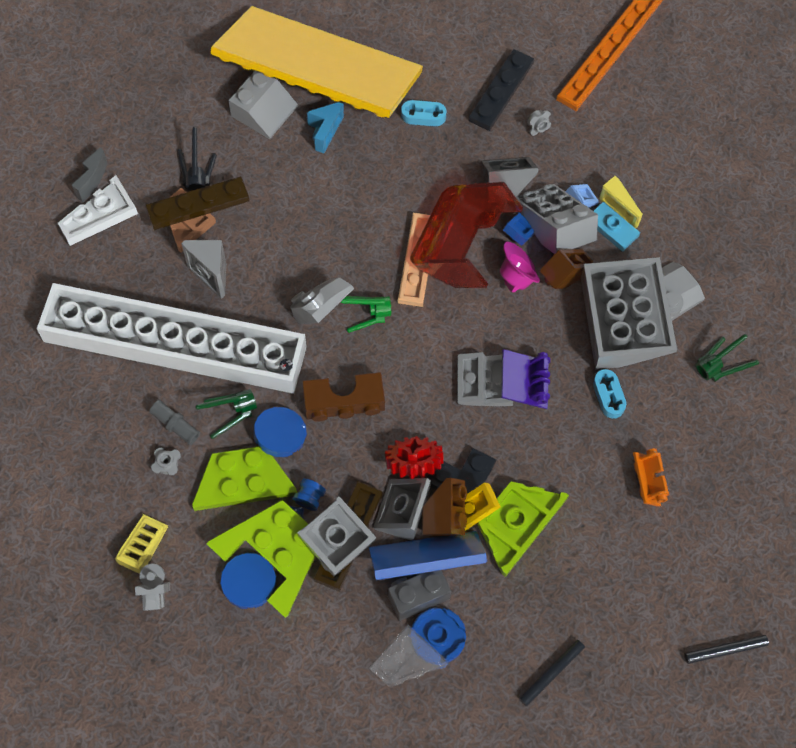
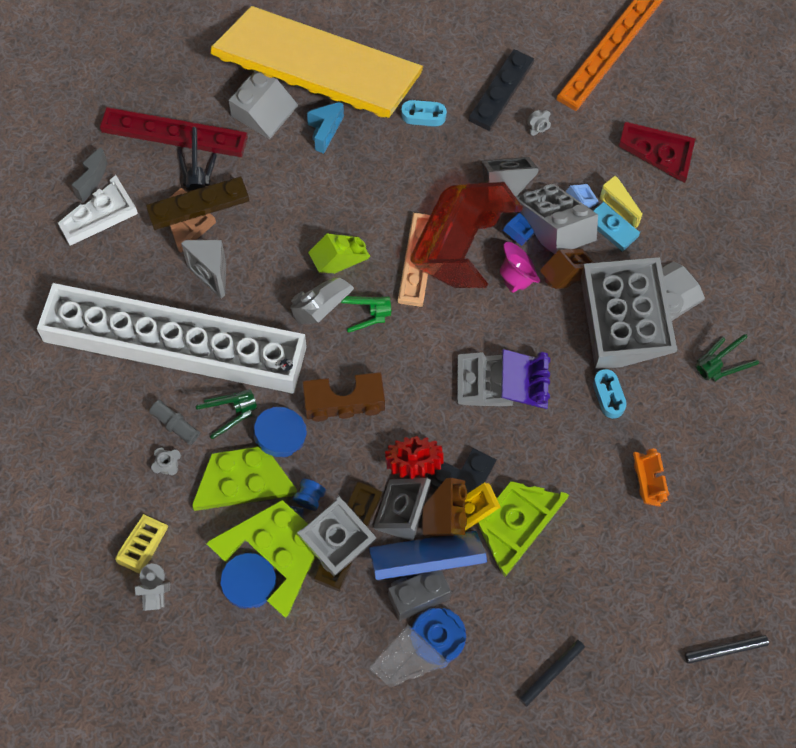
none -> dark red plate [100,107,248,158]
none -> lime slope [308,234,370,274]
none -> dark red wing [619,122,696,183]

